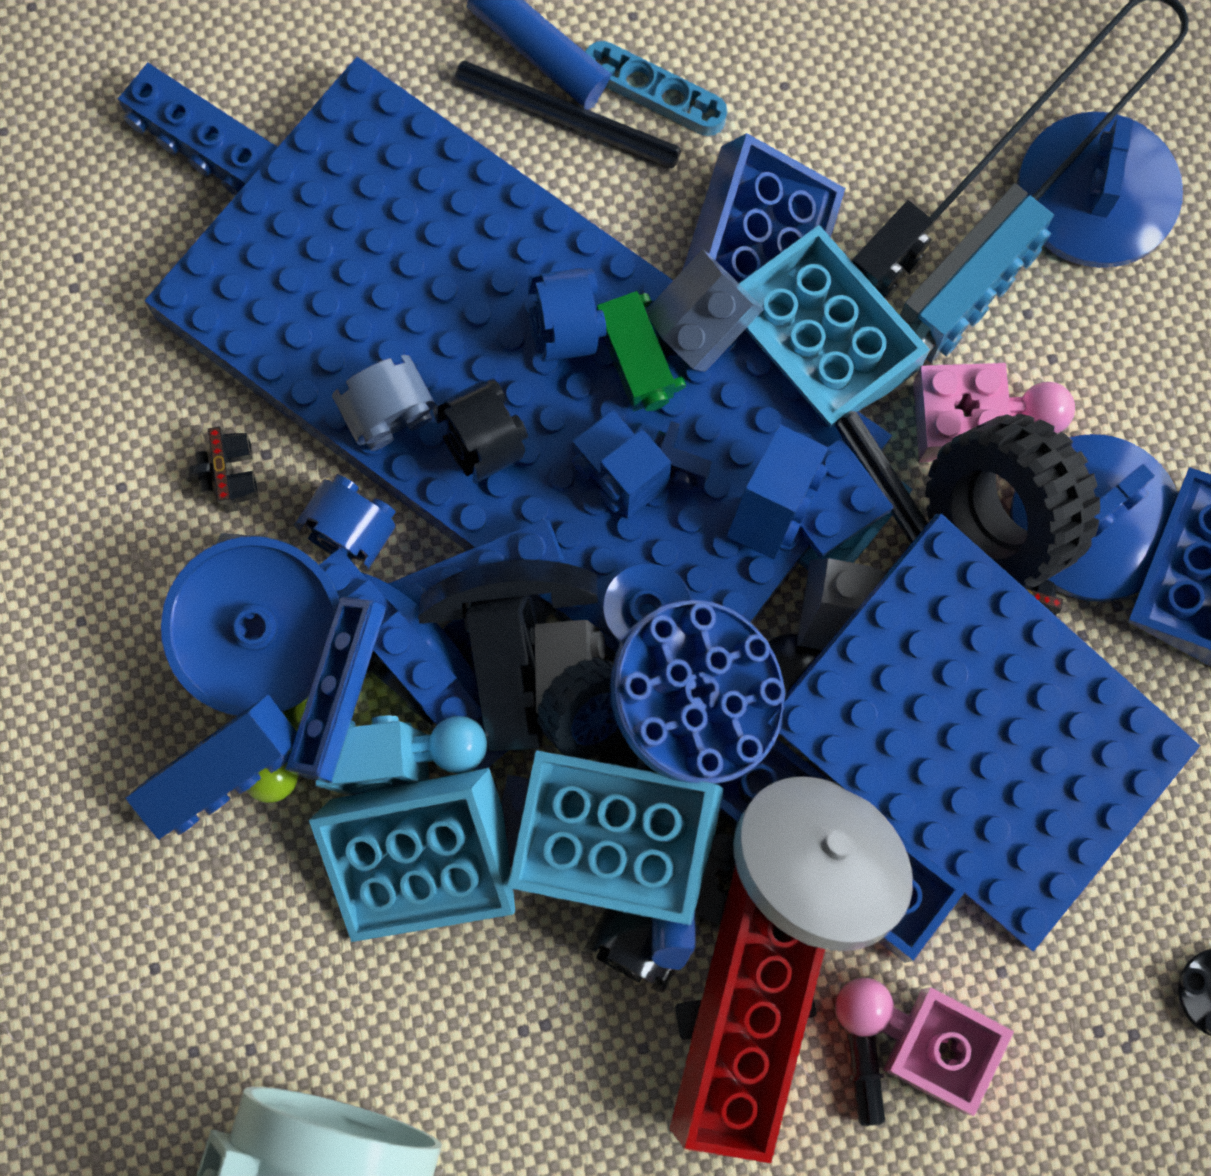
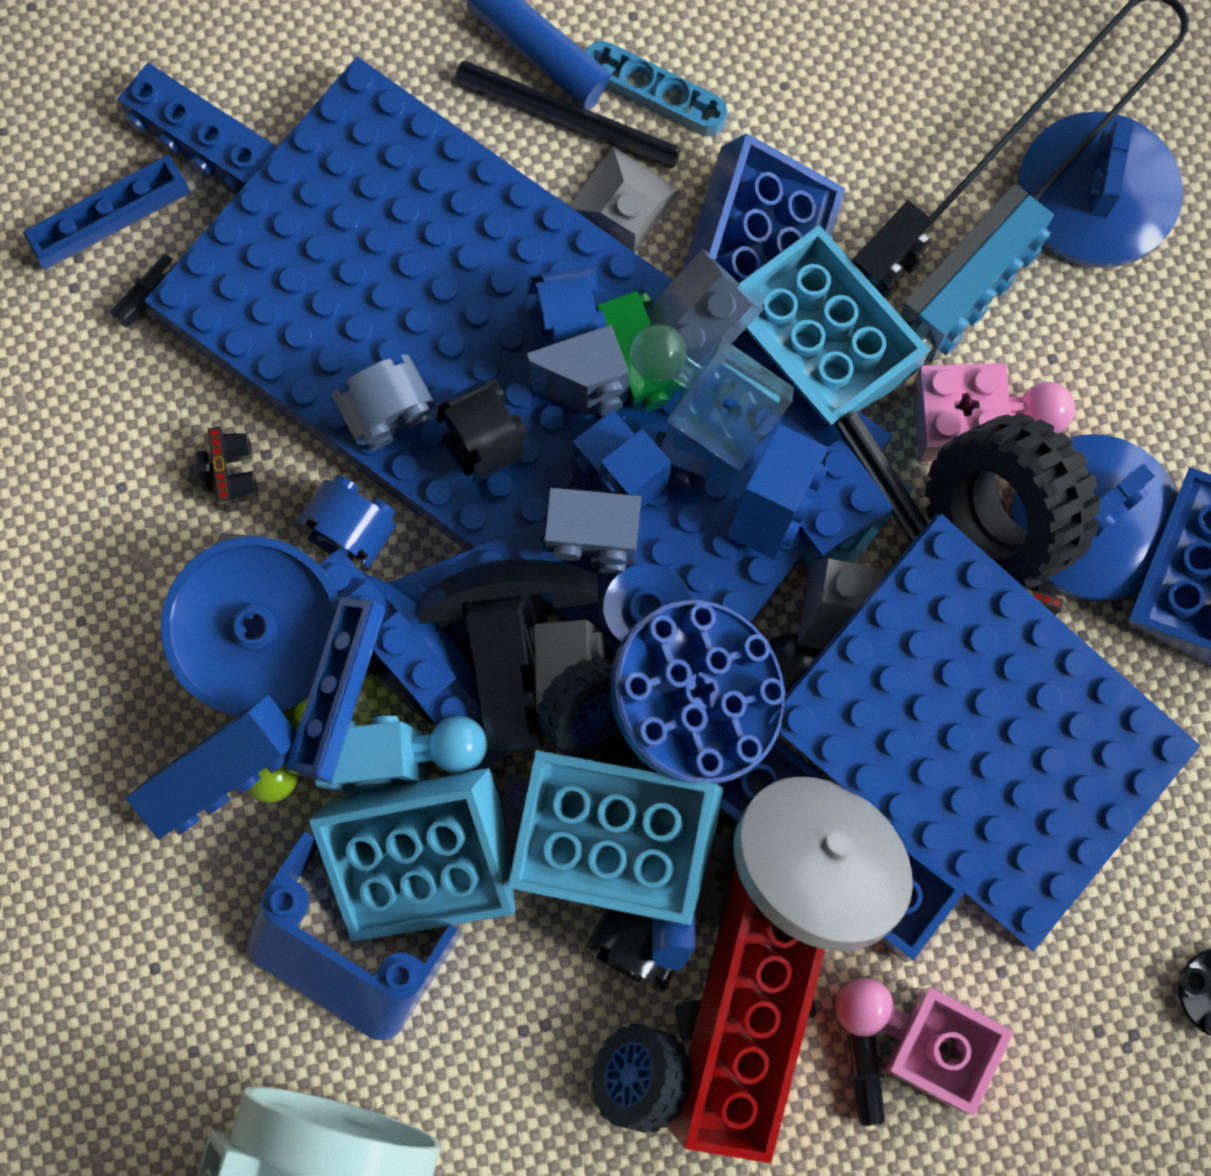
none -> blue brick [22,154,191,270]
none -> black axle [110,253,177,328]
none -> blue windscreen [246,831,463,1040]
none -> sand blue slope [527,325,629,415]
none -> sand blue brick [545,488,641,576]
none -> light grey slope [569,147,680,253]
none -> black wheel [591,1023,692,1133]
none -> clear light blue brick [630,324,794,471]

